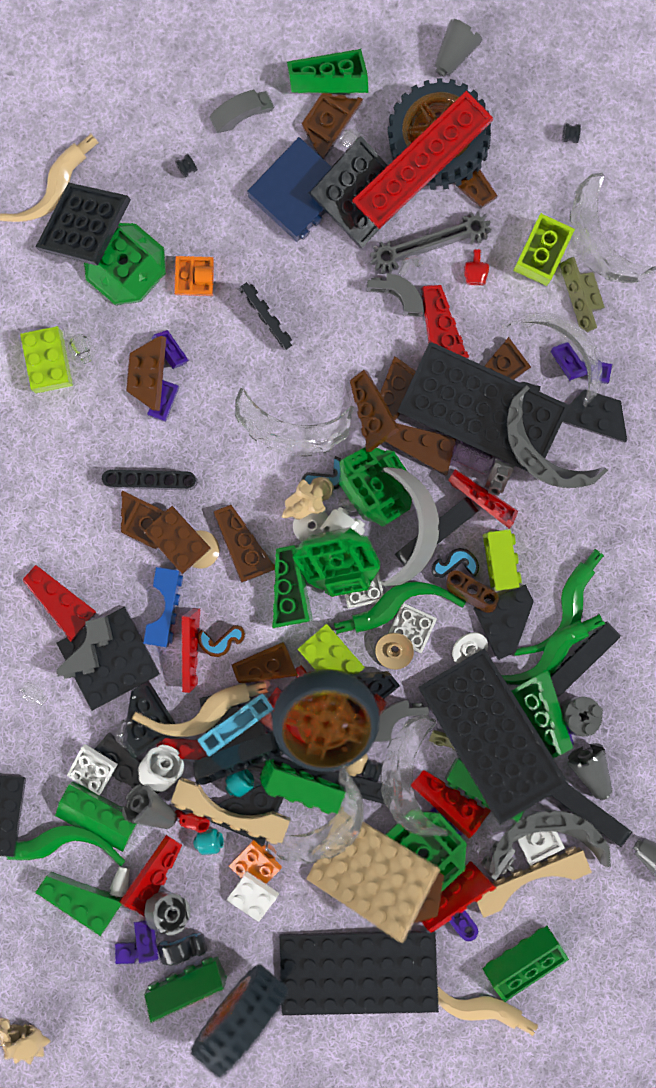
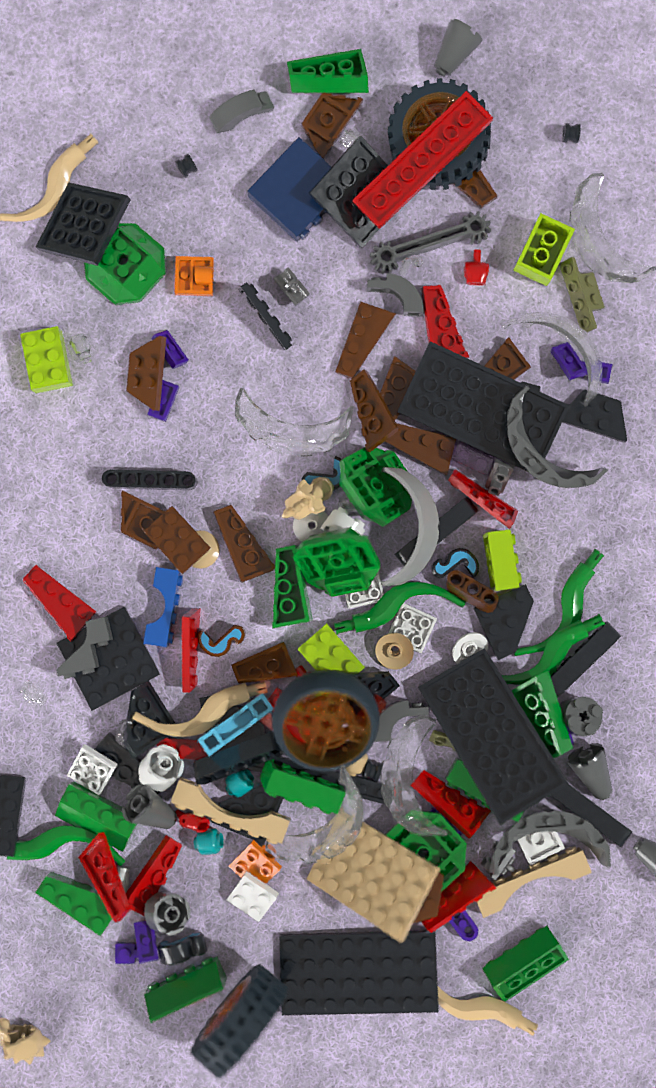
none -> red wing [78,832,131,923]
none -> flat silver hips [274,267,310,306]
none -> reddish brown wing [335,301,396,379]

